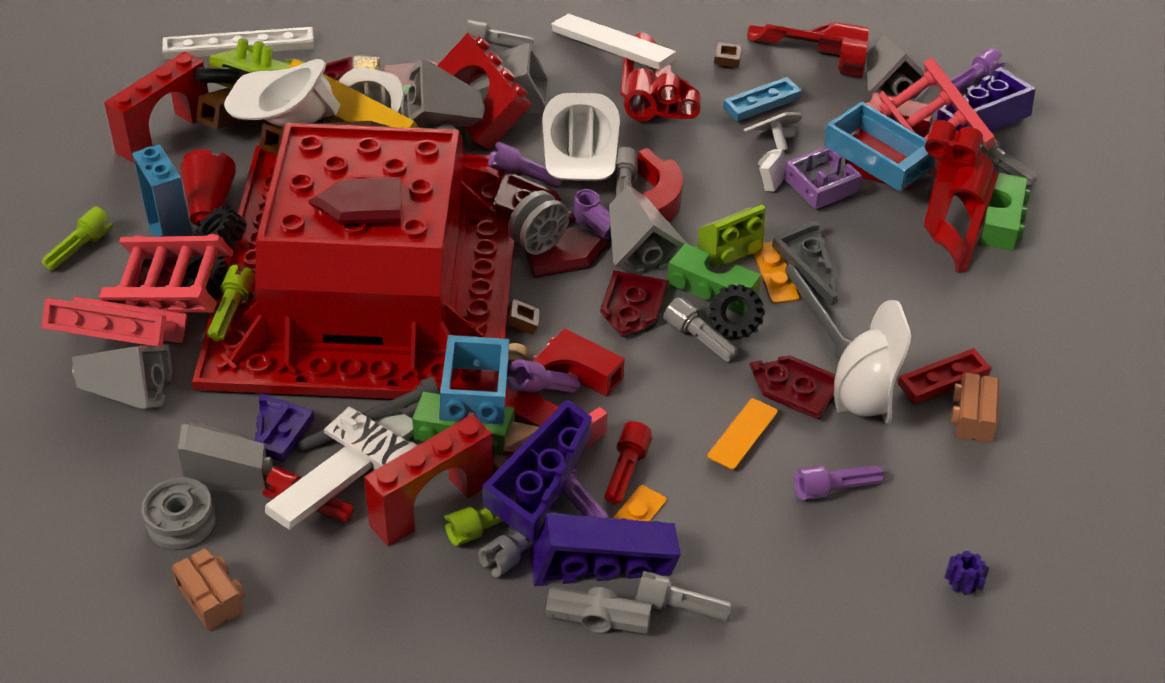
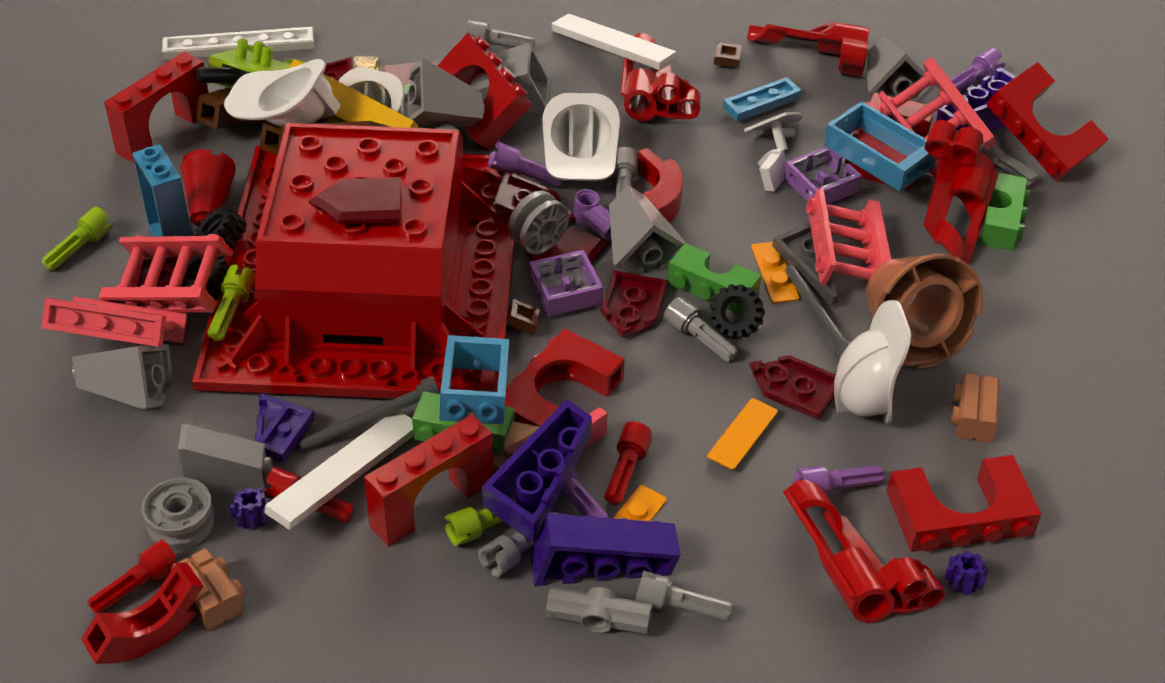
white door [324,406,418,470] -> none
medium lavender piece [507,359,581,393] -> none
tan plate [508,343,530,368] -> none
lime slope [698,204,766,268] -> none
red plate [897,348,991,404] -> none
none -> red arch [81,562,203,664]
none -> red piece [87,539,176,614]
none -> dark purple gear [230,487,271,530]
none -> medium lavender piece [529,249,603,317]
none -> red panel [783,480,946,623]
none -> coral fence [806,188,891,285]
none -> nougat cone [866,254,983,369]
none -> red arch [886,455,1041,552]
none -> red arch [986,62,1109,182]

